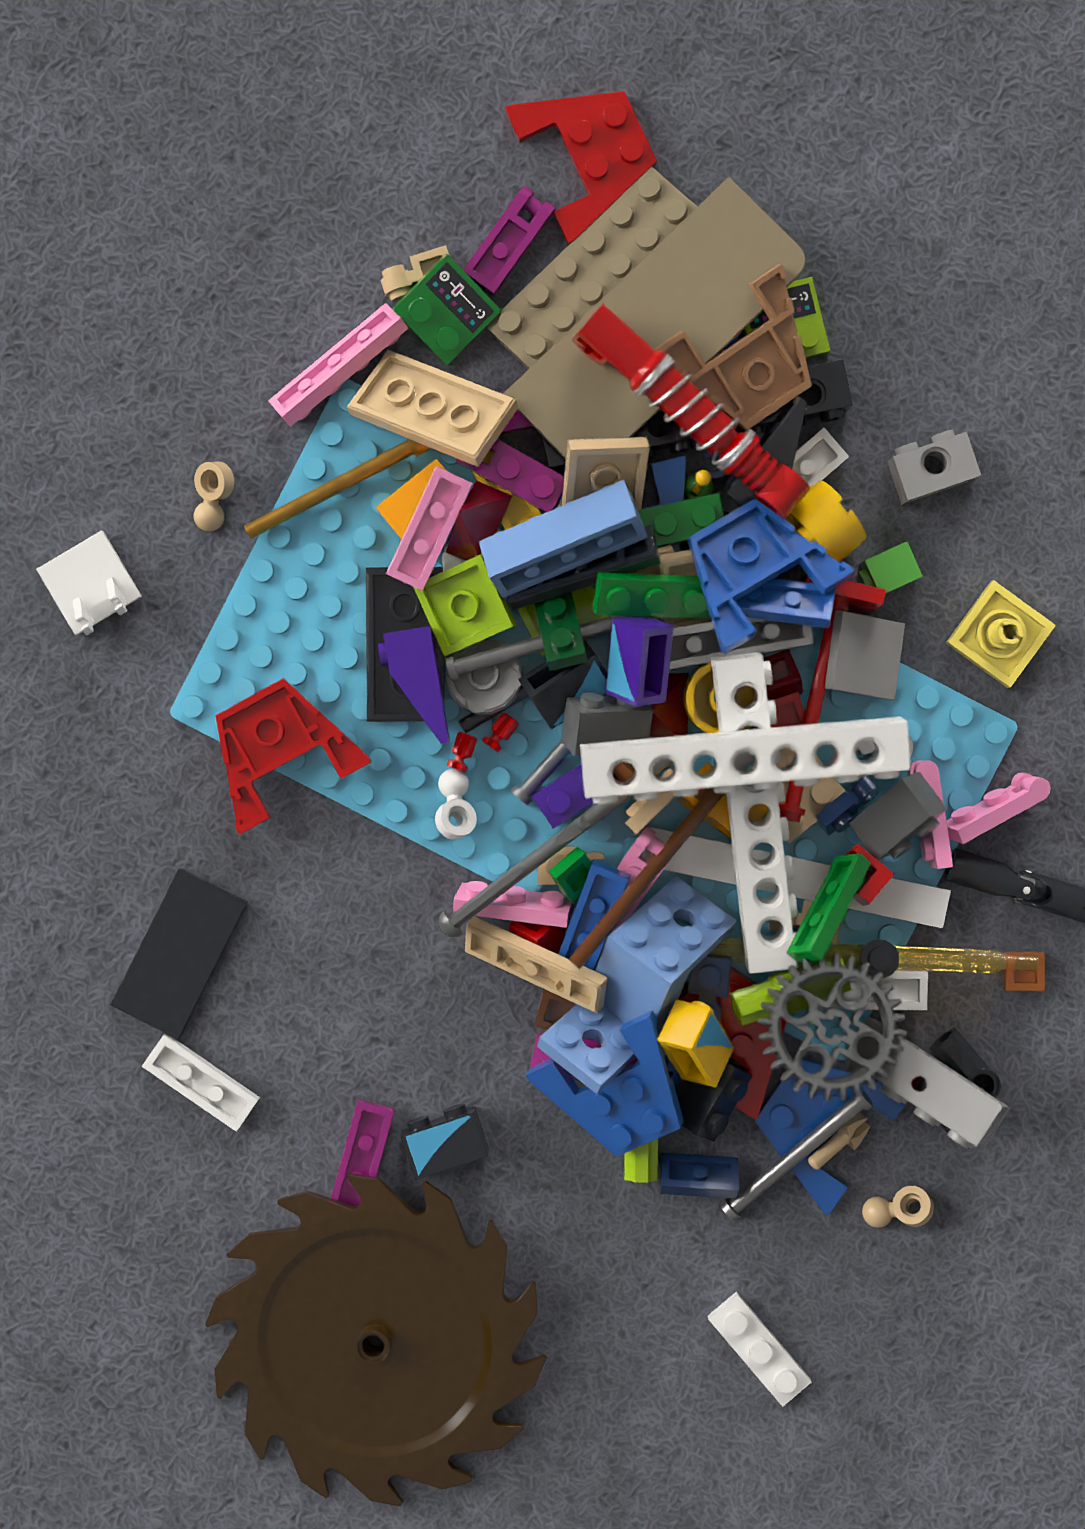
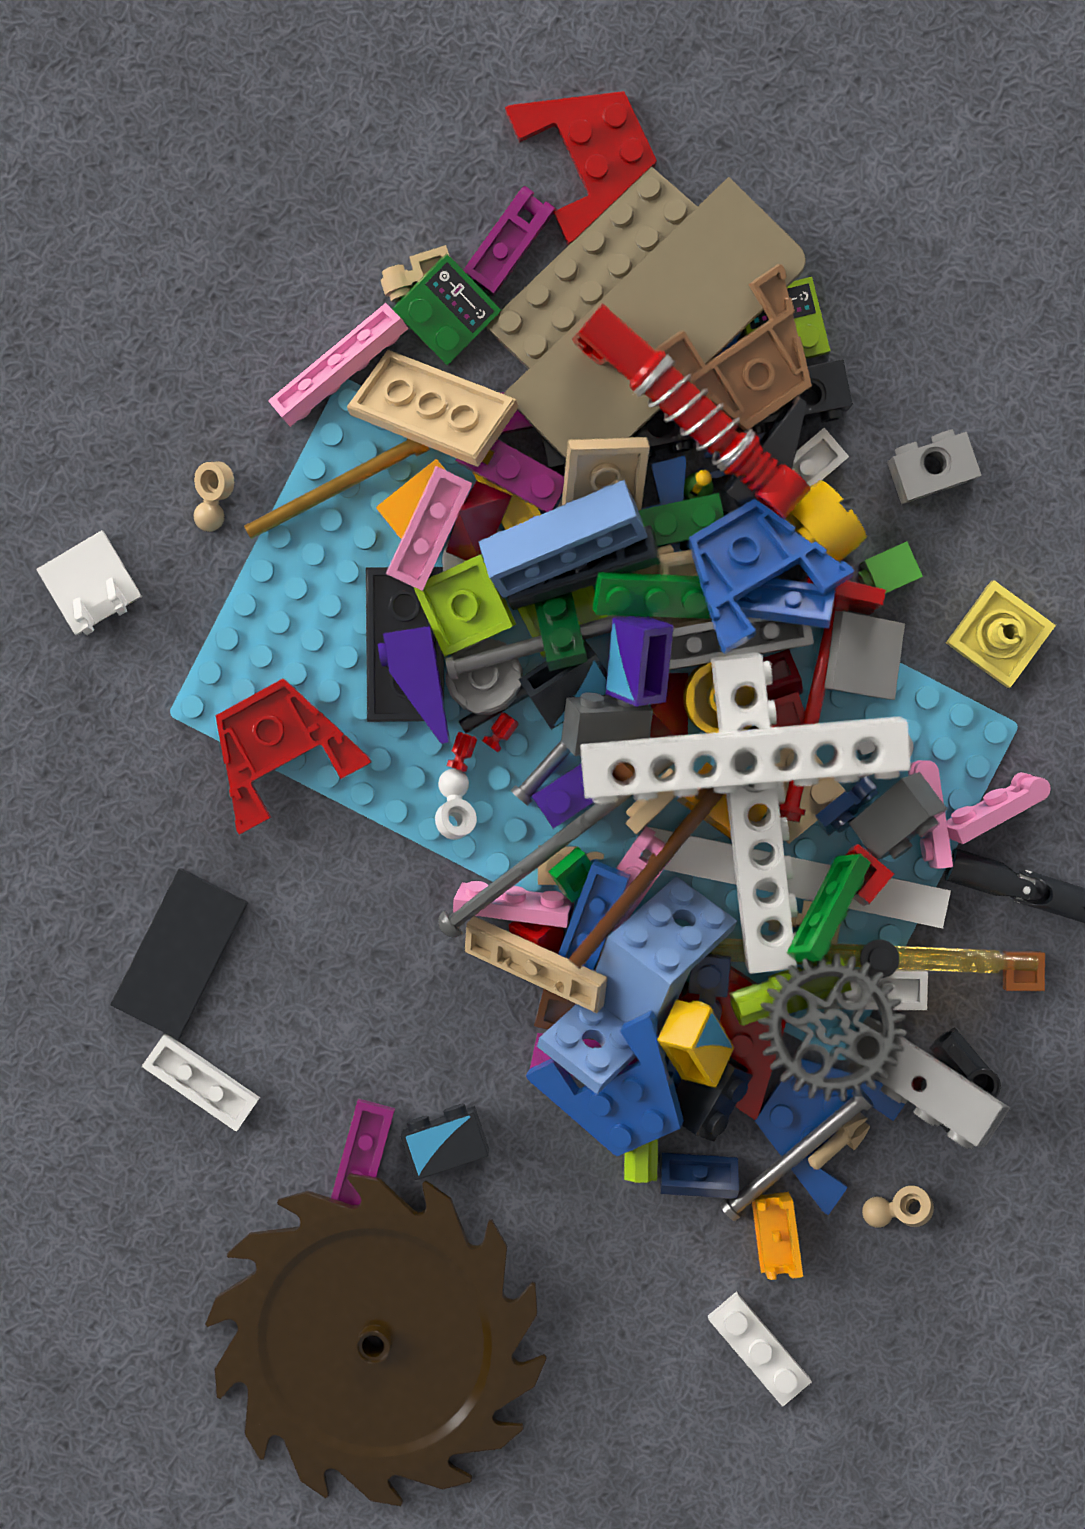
none -> light orange hinge [752,1192,803,1280]

